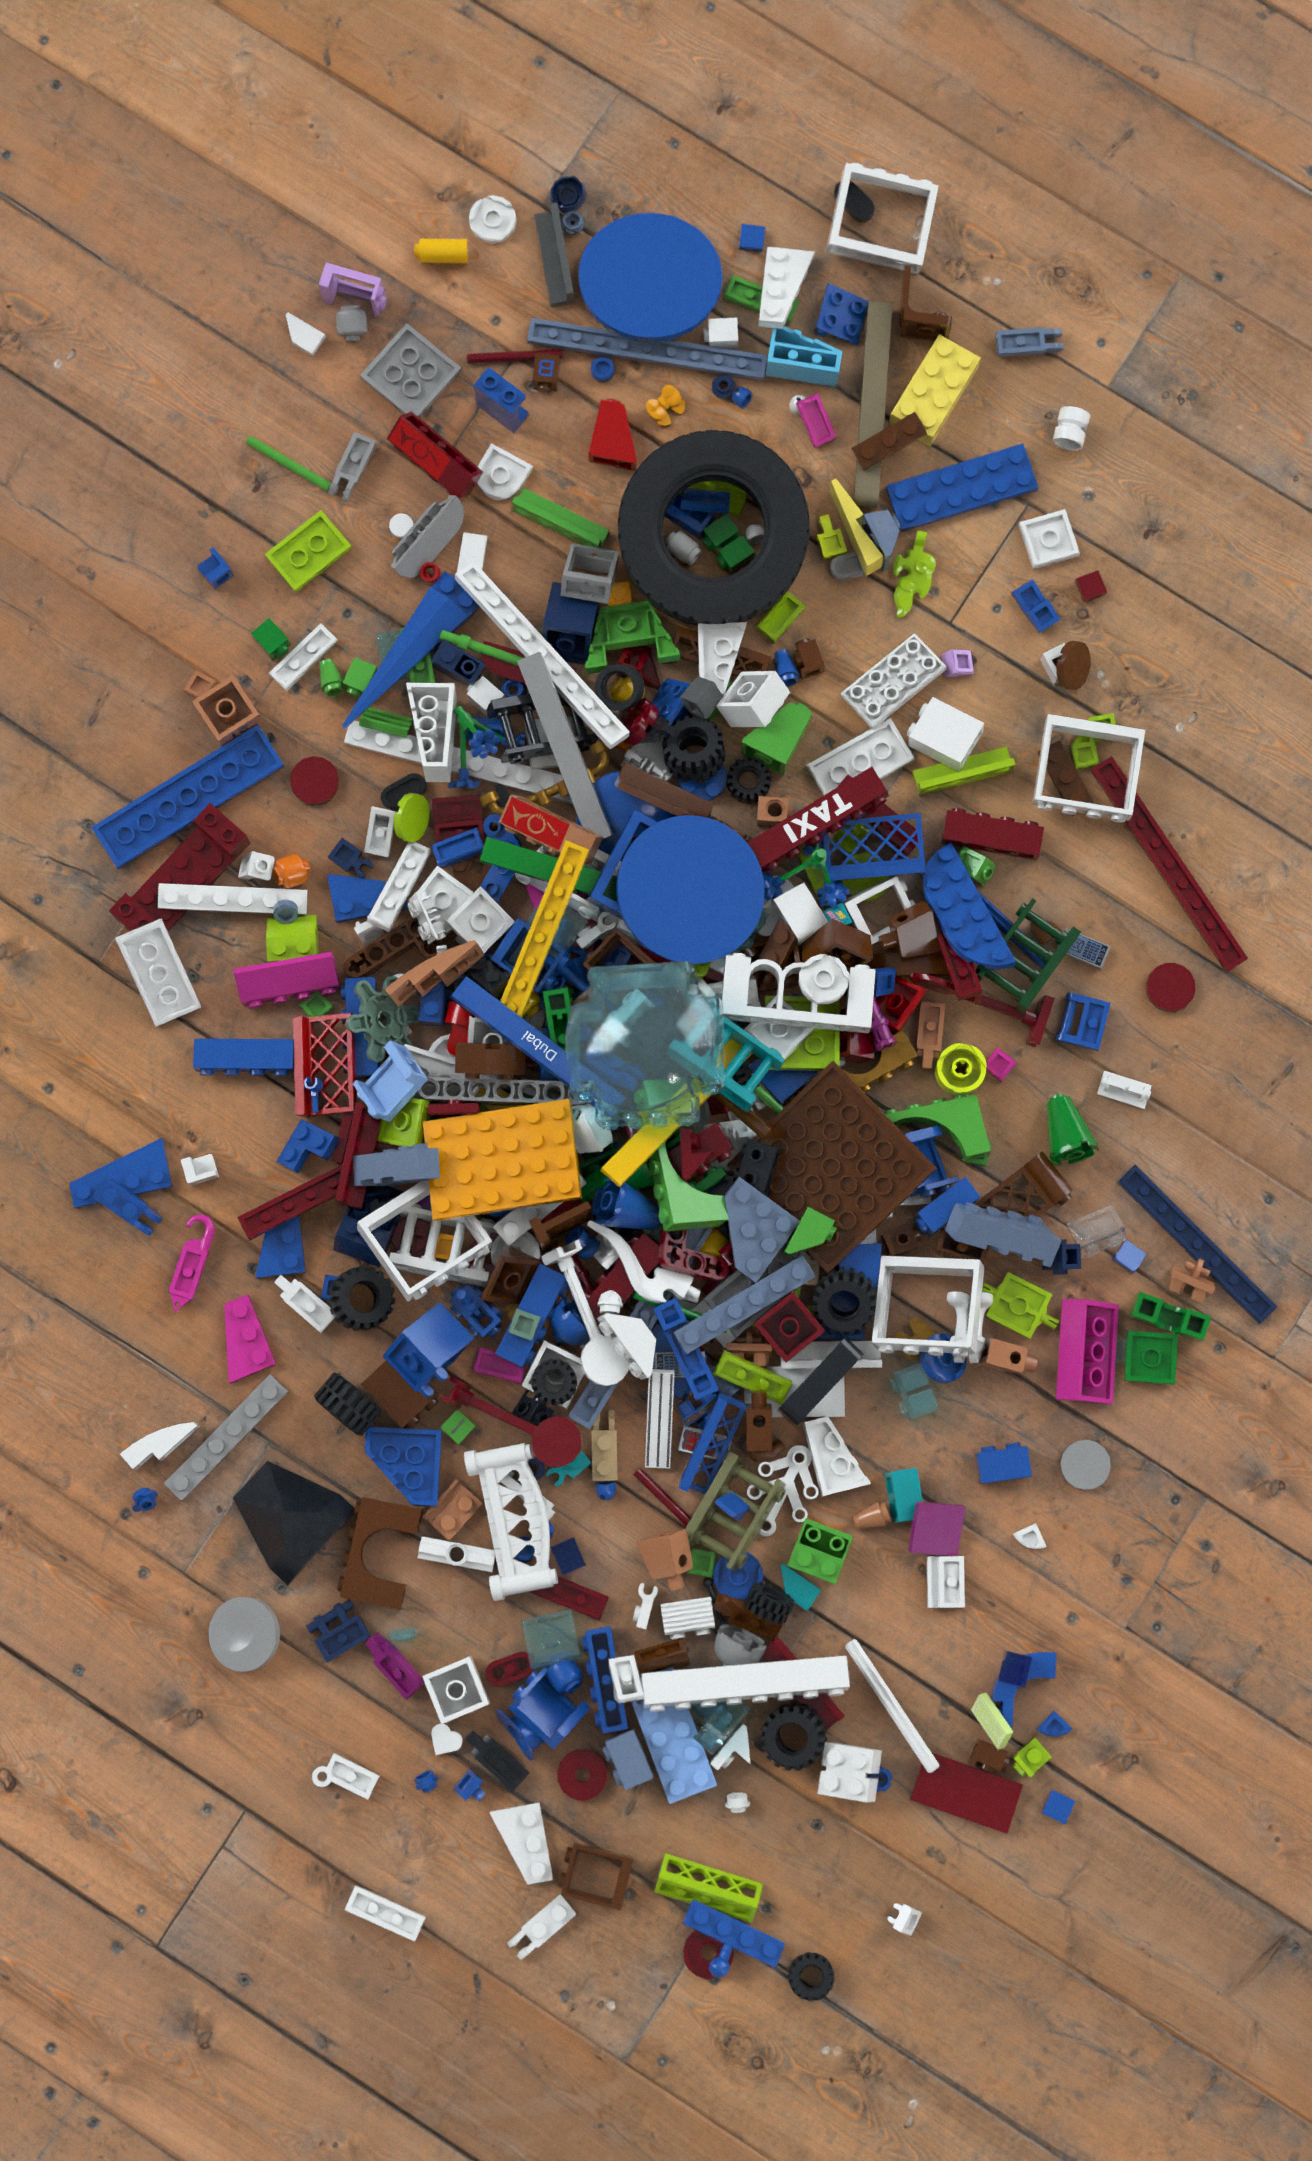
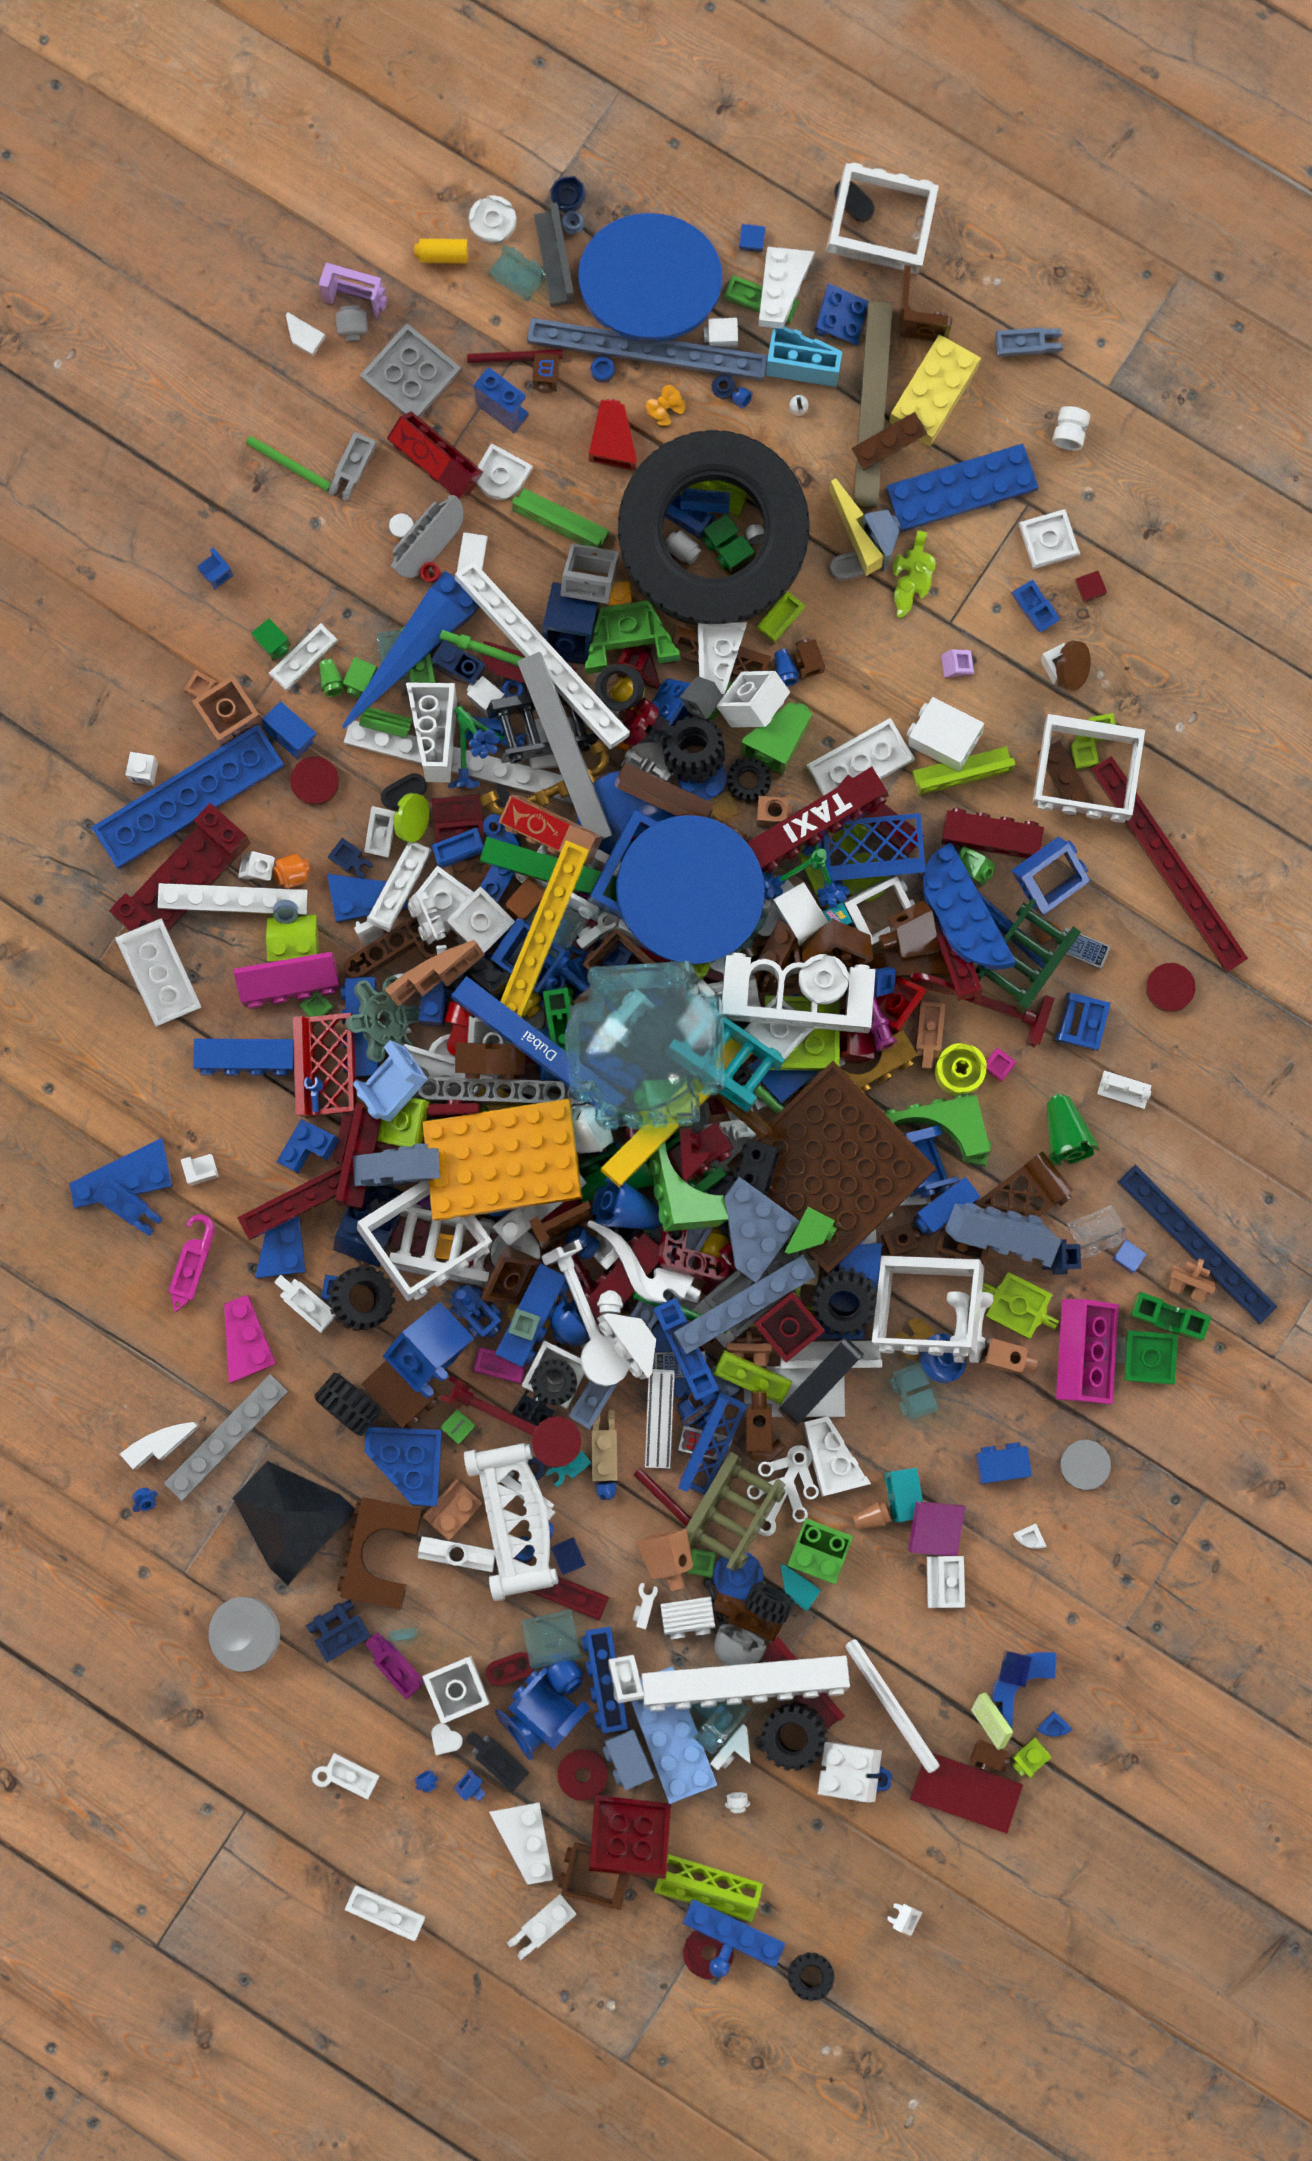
lime plate [264,510,352,593] -> none
reddish brown panel [634,1637,691,1675] -> none
blue slope [715,1492,750,1521] -> none
dark pink tile [795,393,837,448] -> none
neon yellow plate [817,514,847,560] -> none
white tile [841,633,946,730] -> none
blue tile [1041,1789,1076,1824] -> none
none -> white brick [125,752,158,786]
none -> blue hinge [262,701,317,760]
none -> clear light blue bracket [489,245,544,301]
none -> dark orange slope [506,877,546,923]
none -> dark red plate [589,1795,671,1879]
none -> clear yellow tile [708,791,739,822]
none -> blue window [1011,837,1090,915]

